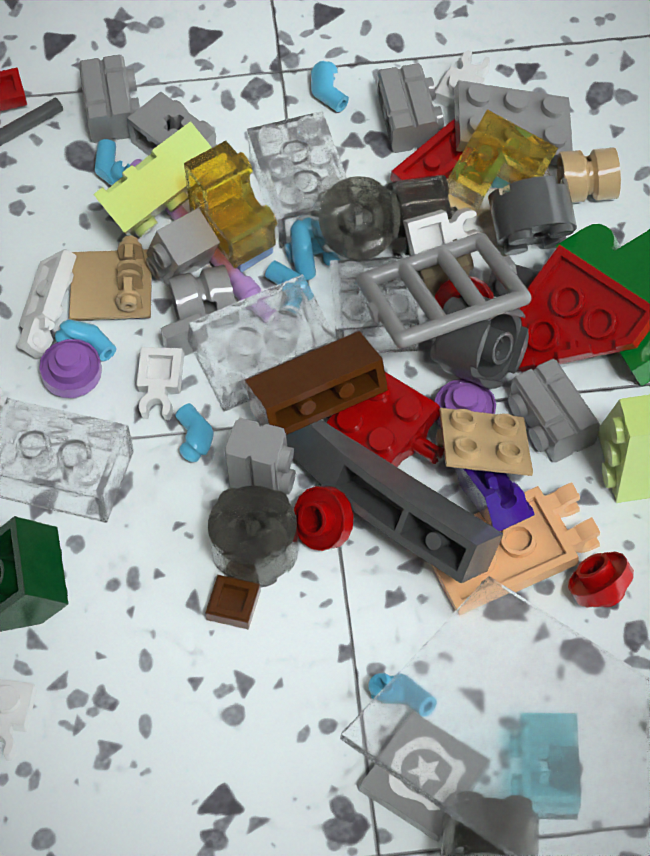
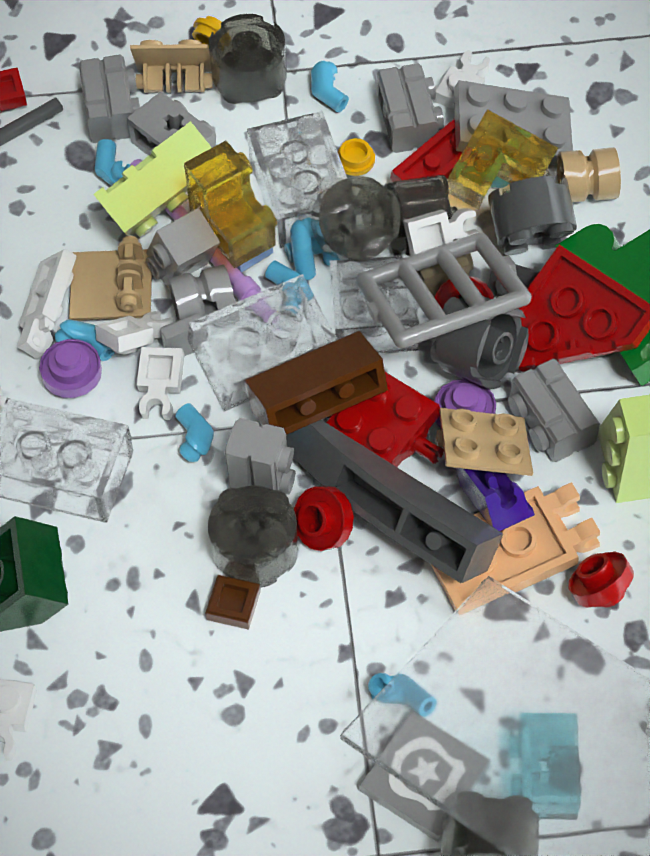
none -> white plate [95,311,173,354]
none -> tan hinge [130,39,214,93]
none -> yellow plate [192,16,229,50]
none -> clear smoke brick [208,14,287,104]
none -> yellow plate [336,138,375,176]

